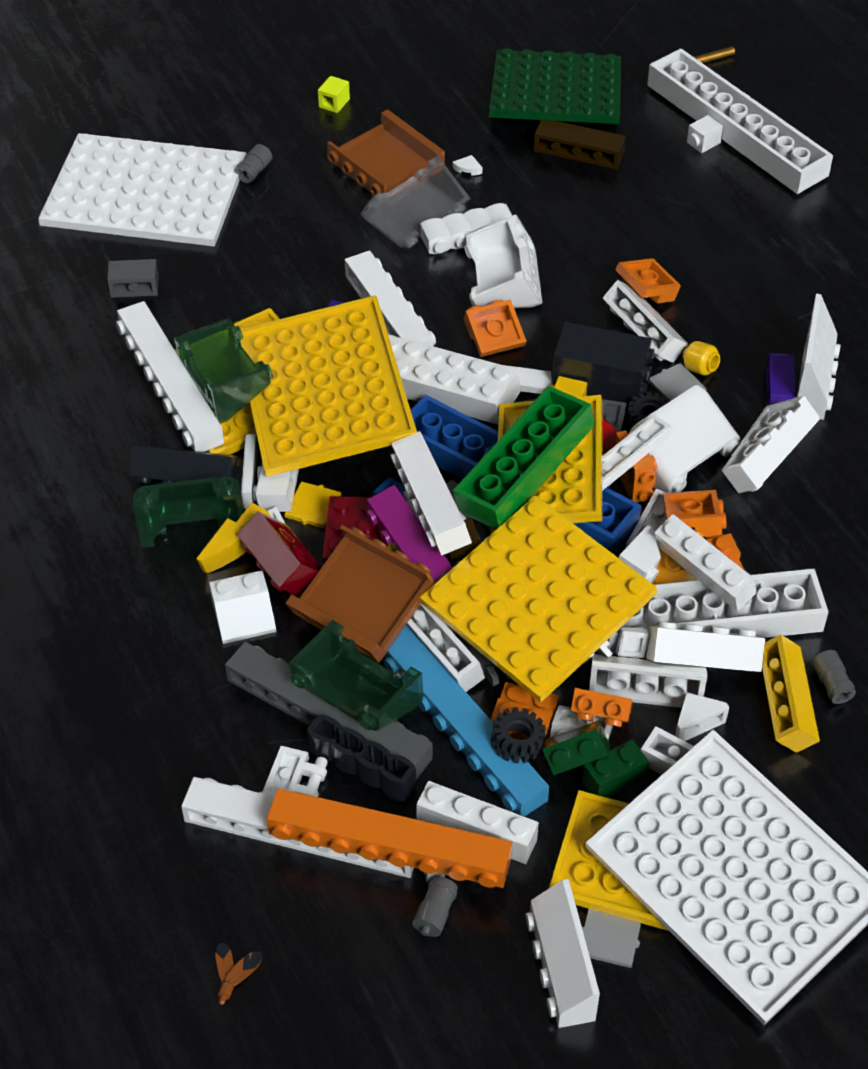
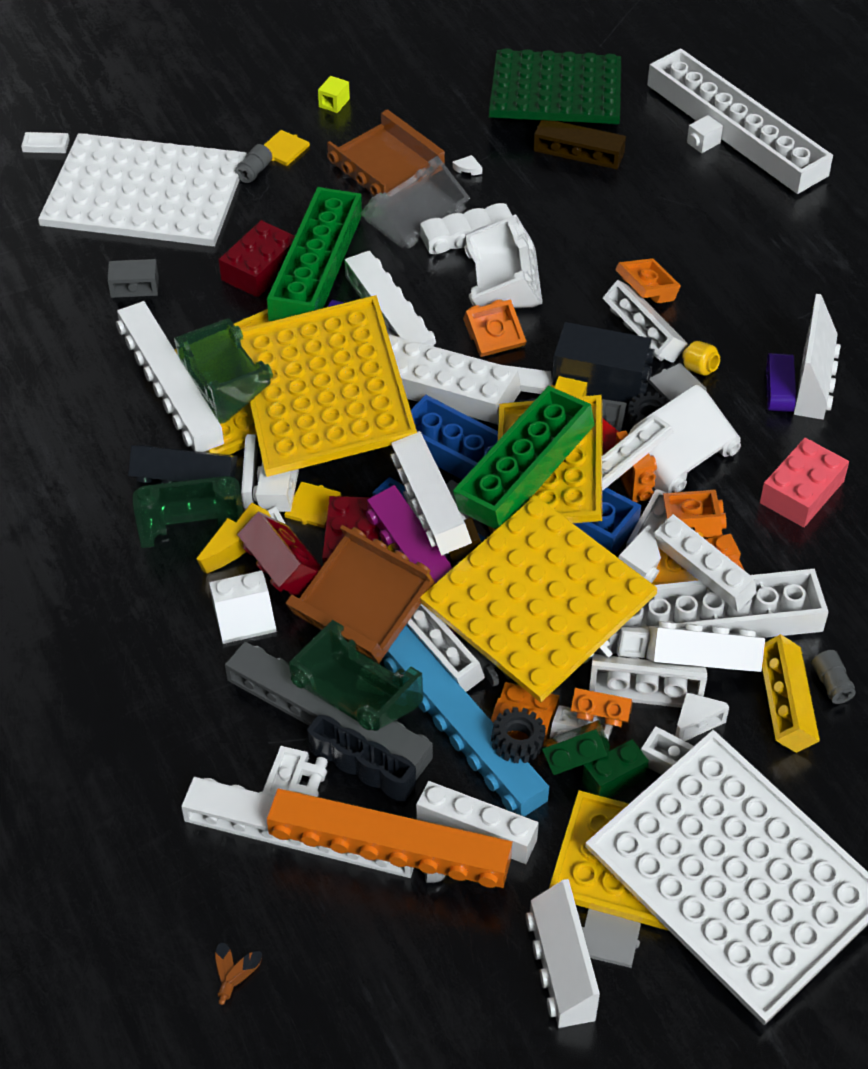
dark grey piece [412,876,458,937] -> none
pearl gold bar [694,46,735,63] -> none
white wedge [722,396,820,493] -> none
none -> white tile [21,132,69,153]
none -> dark red brick [219,220,295,298]
none -> yellow piece [264,130,310,166]
none -> green brick [267,187,362,321]
none -> coral brick [760,438,849,527]

